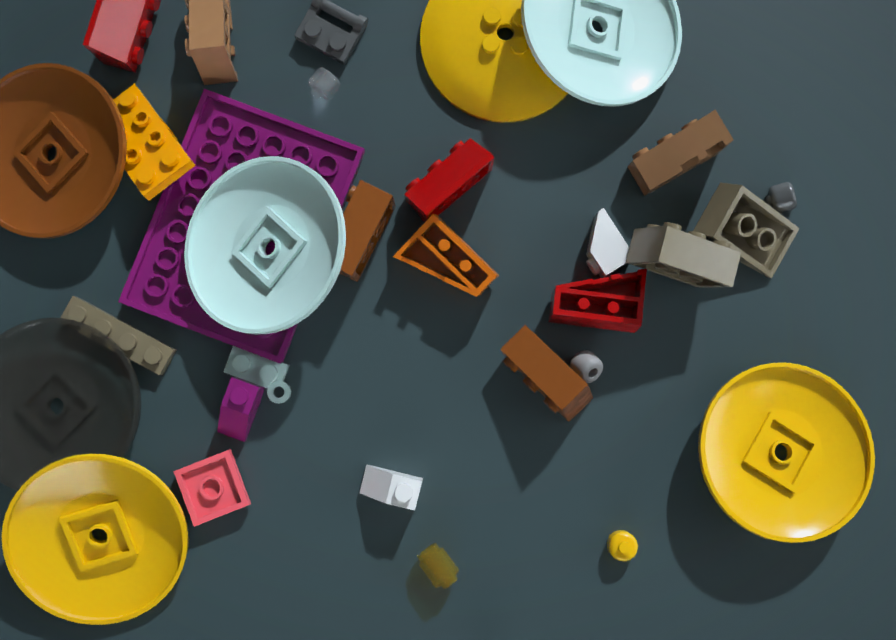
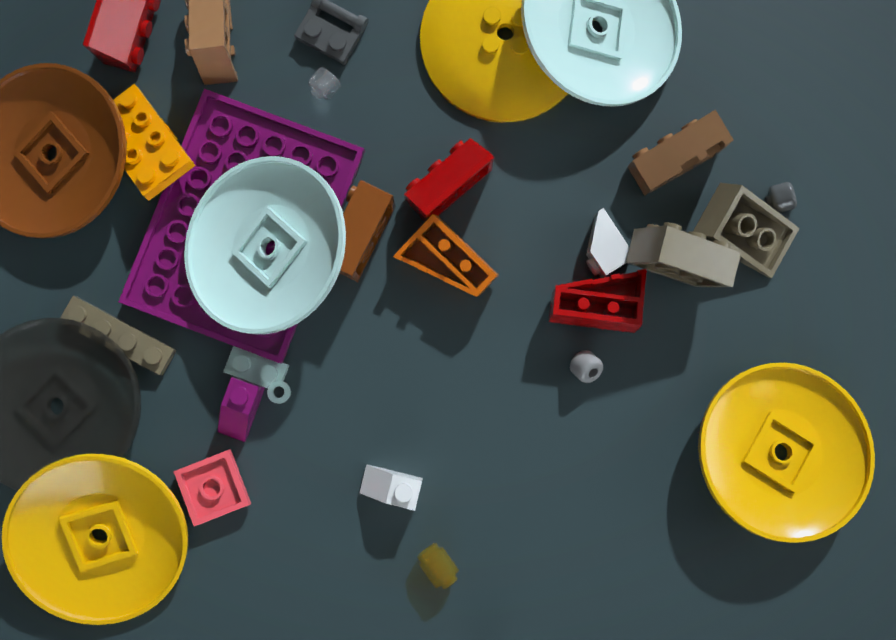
dark orange wedge [500,325,593,422] -> none
yellow piece [607,530,638,562] -> none

